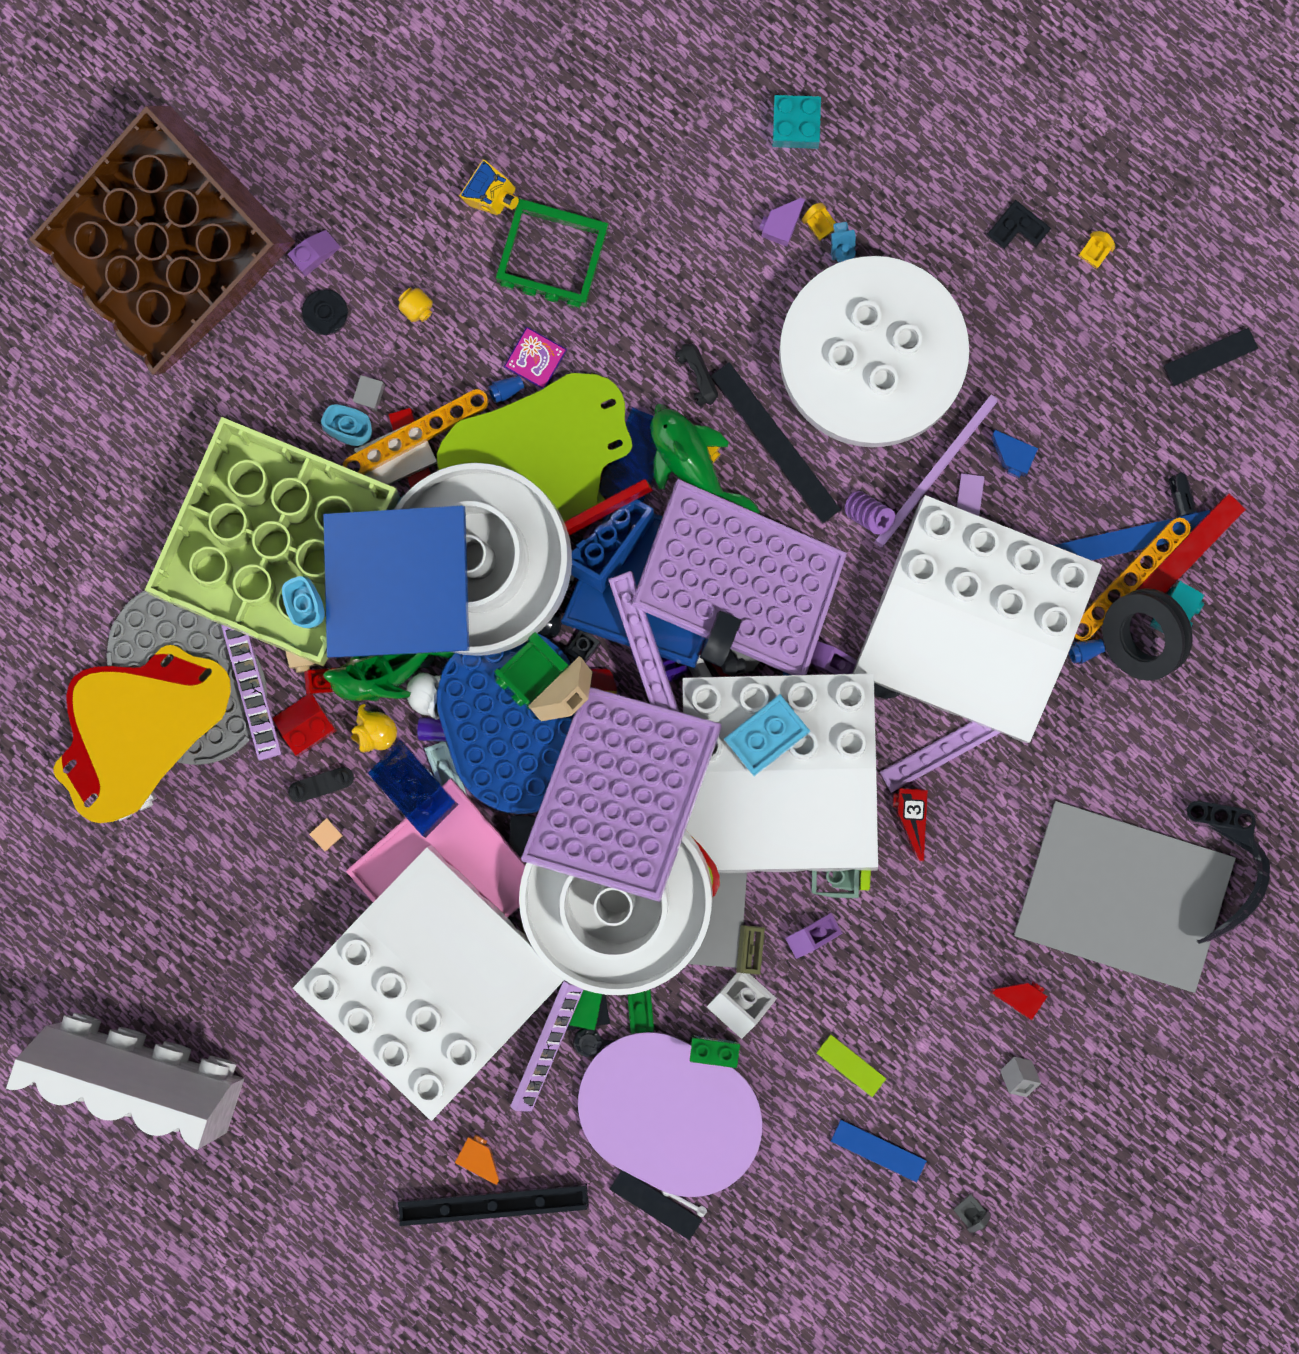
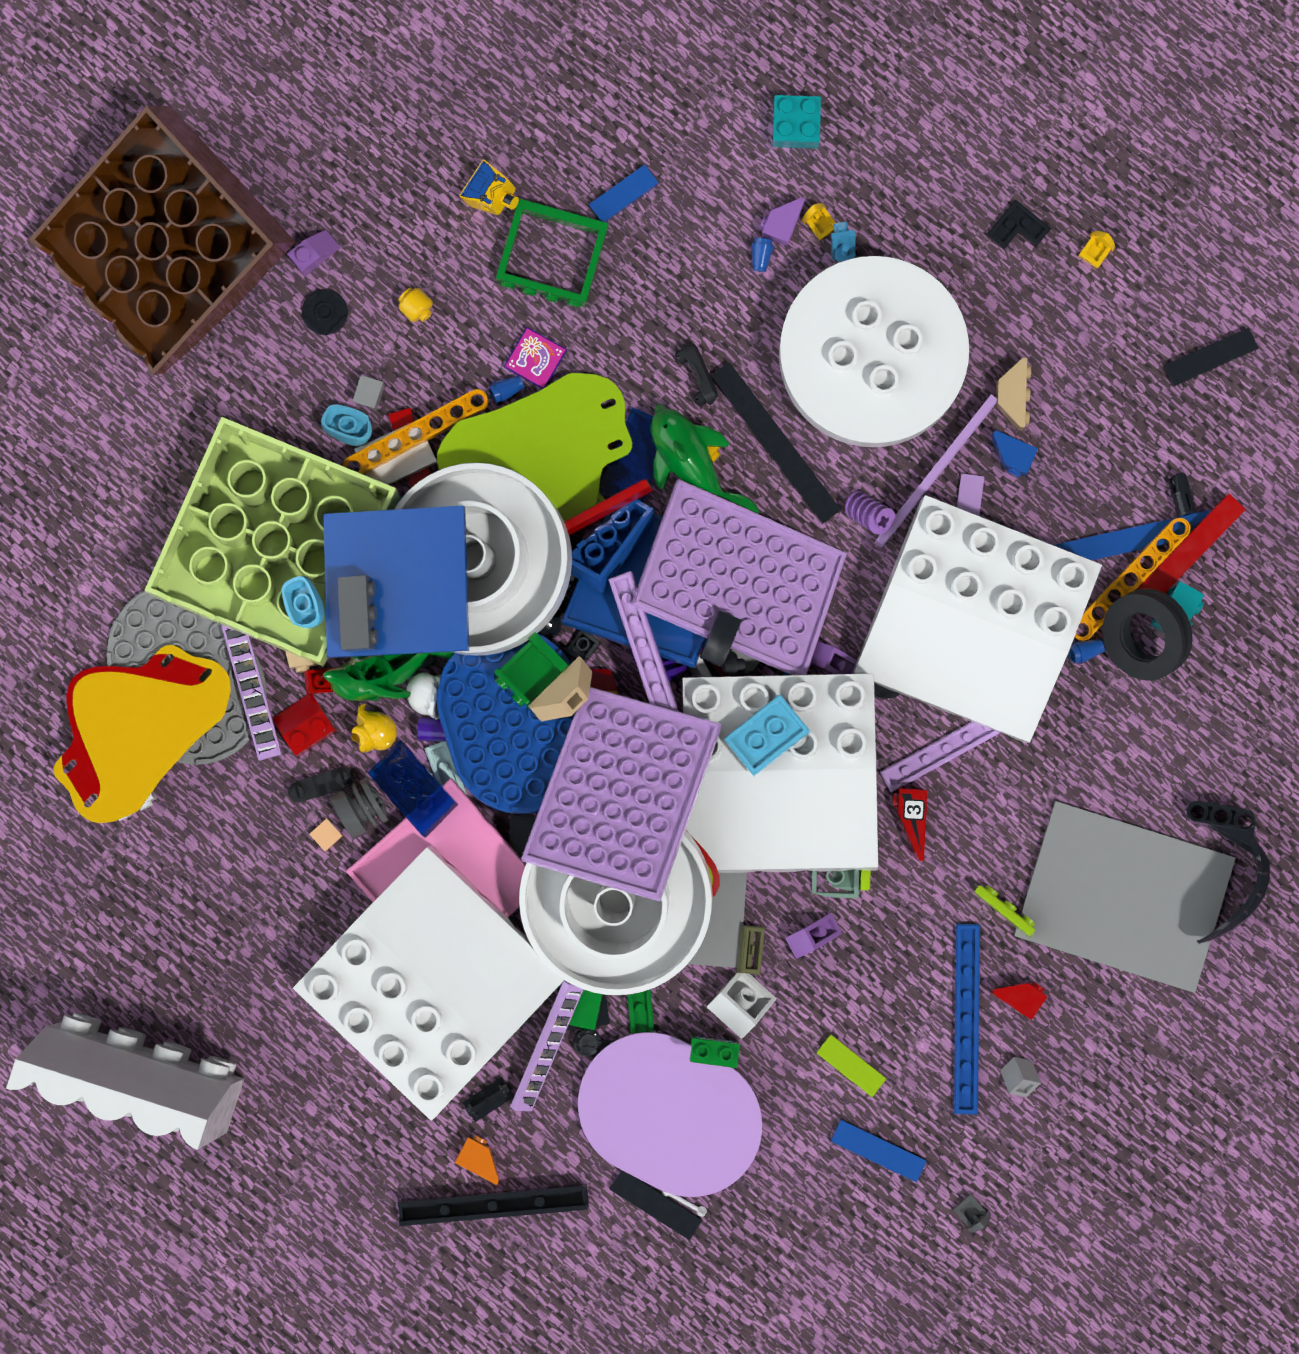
none -> dark grey wheel [330,778,389,840]
none -> dark grey brick [338,575,379,652]
none -> black hinge [462,1077,514,1122]
none -> blue tile [589,165,659,222]
none -> blue cone [751,238,774,272]
none -> blue tile [954,924,980,1114]
none -> lime tile [974,885,1036,939]
none -> tan slope [995,358,1031,431]

